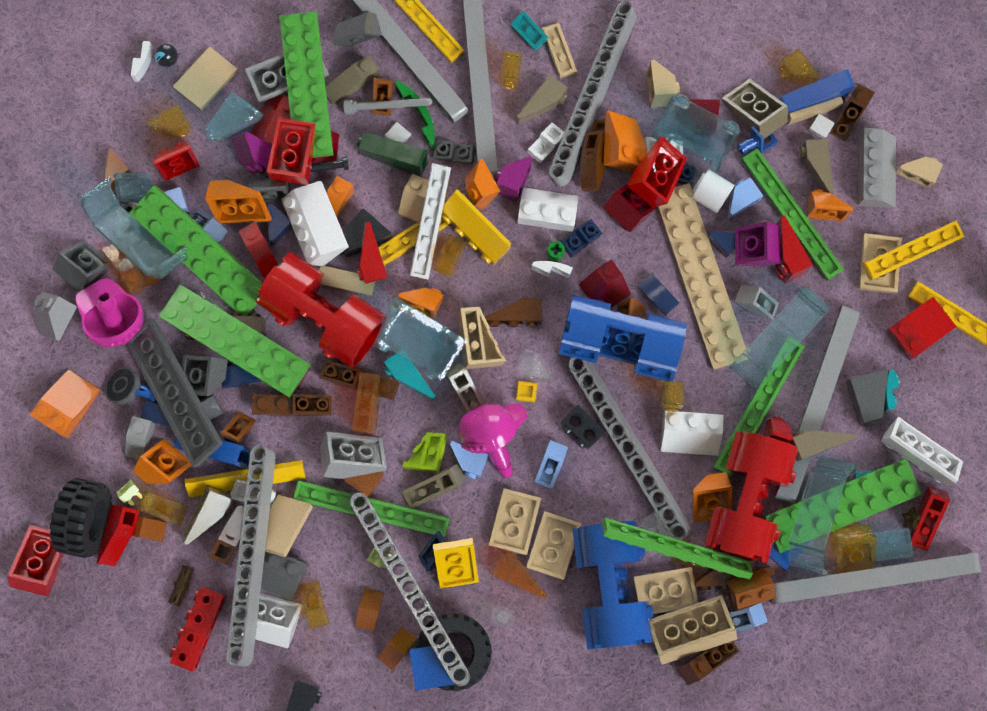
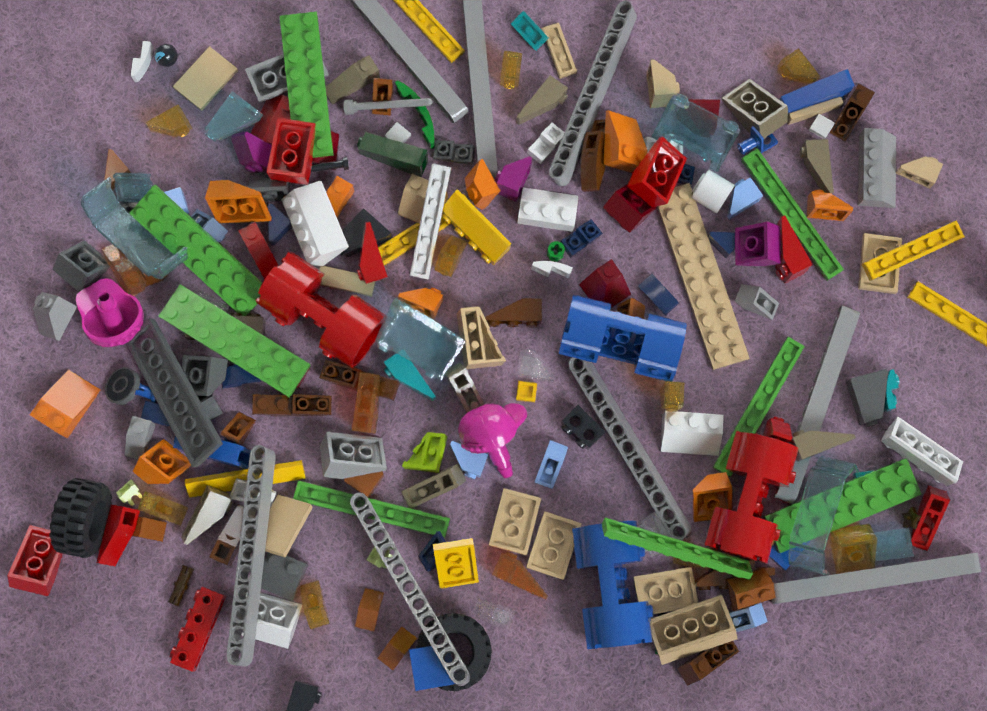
red slope [153,141,200,181] -> none
dark grey slope [332,11,382,47] -> none
clear light blue windscreen [730,285,831,389] -> none
red slope [887,297,957,360] -> none

